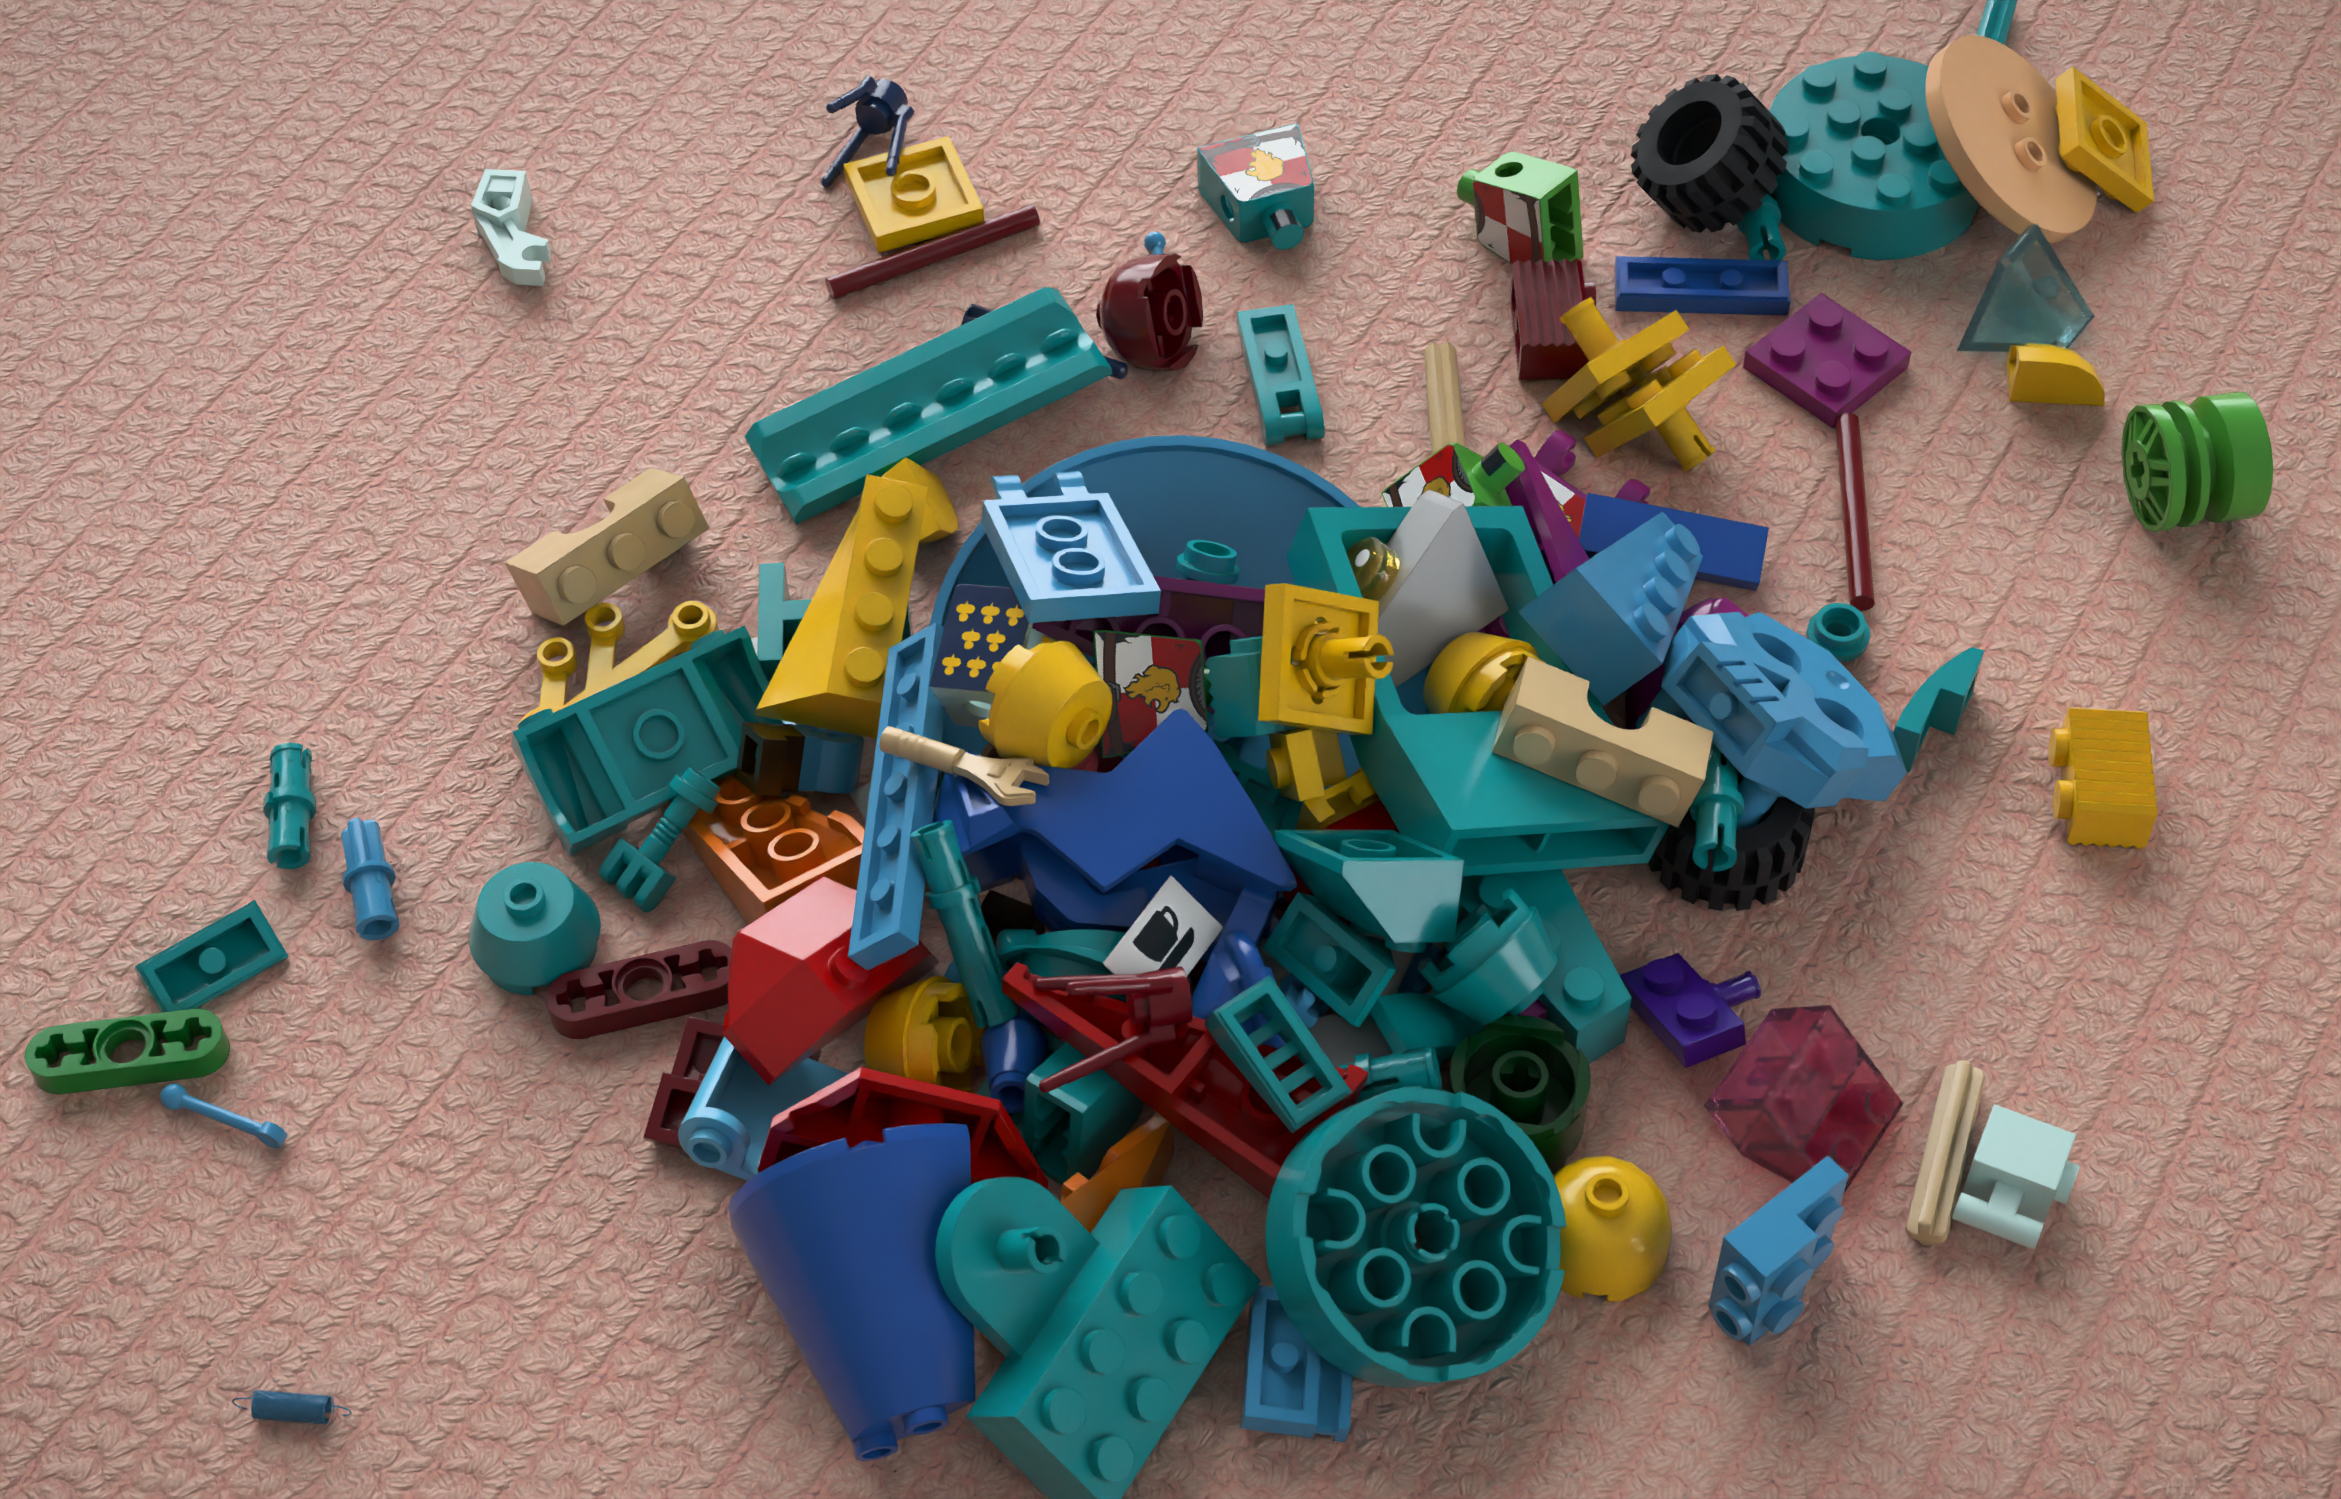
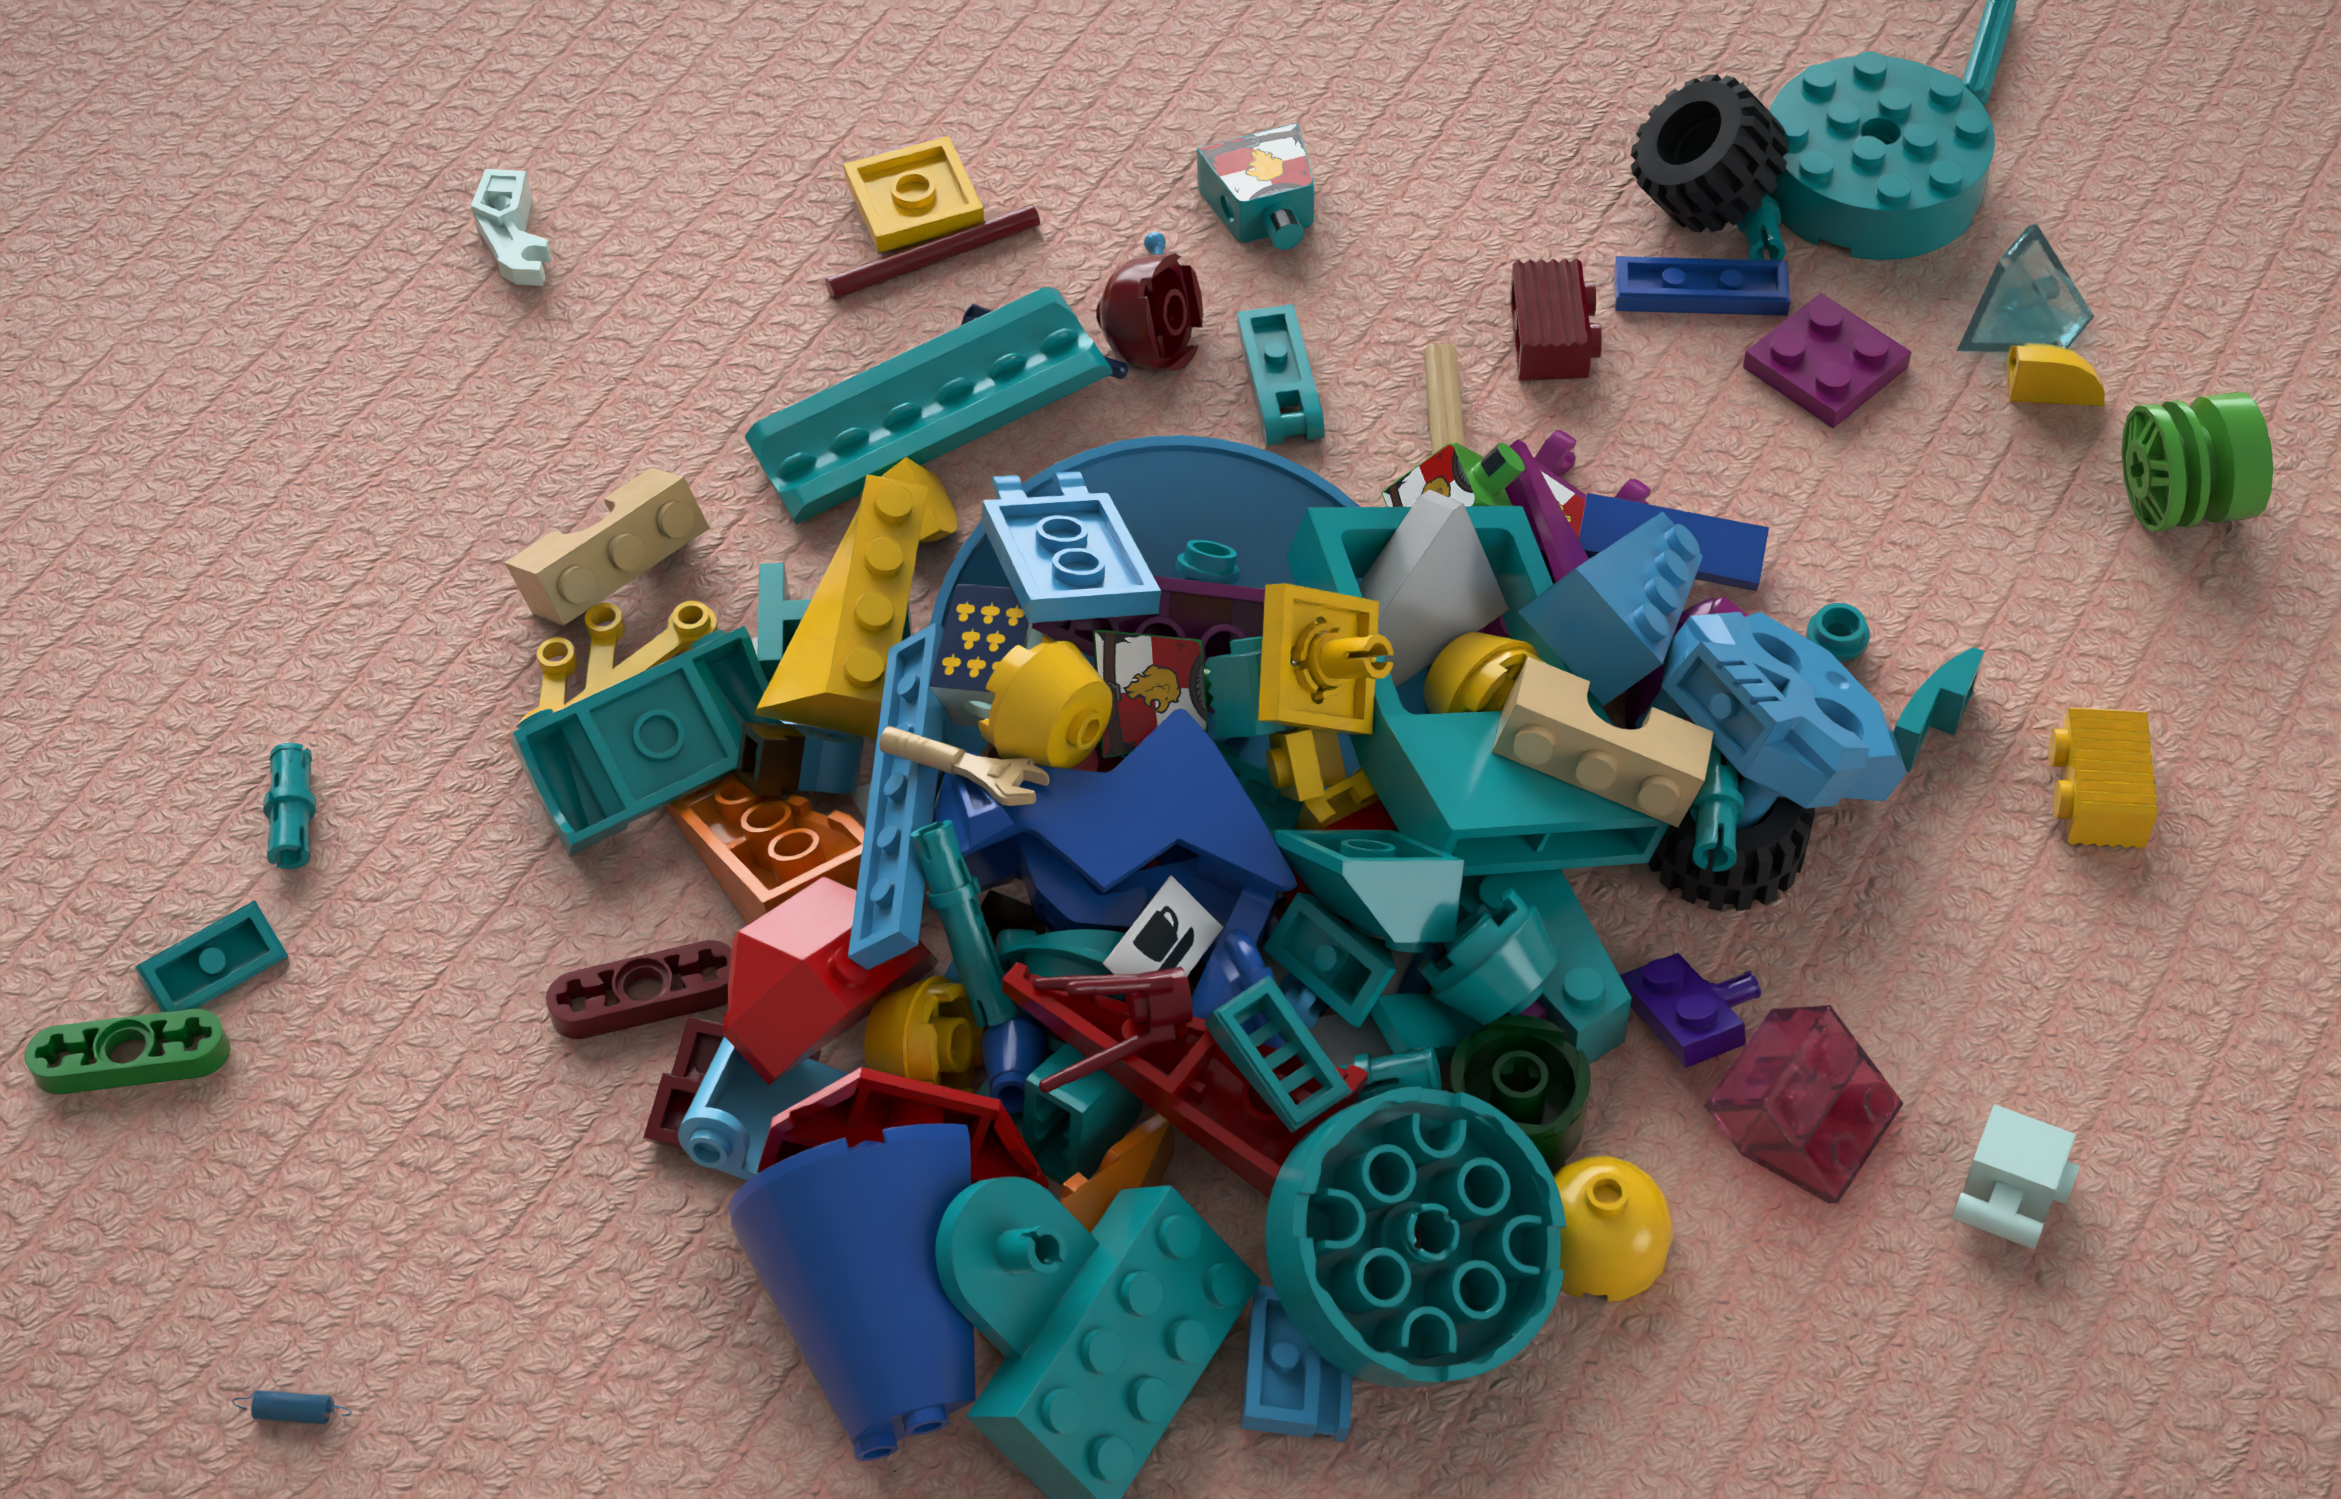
dark azure hinge [160,1083,287,1149] -> none
dark azure axle [341,817,400,940] -> none
teal cone [469,862,601,996] -> none
teal hinge [598,767,721,913] -> none
dark blue plant [821,76,914,187] -> none
clear yellow tile [1346,537,1399,601] -> none
bright green torso [1457,151,1584,264] -> none
yellow plate [1542,297,1690,423] -> none
yellow plate [1584,345,1737,472] -> none
dark azure plate [1708,1156,1849,1346] -> none
dark red bar [1835,413,1875,611] -> none
tan axle [1905,1060,1985,1247] -> none
light nougat plate [1925,35,2097,243] -> none
yellow plate [2055,67,2154,213] -> none

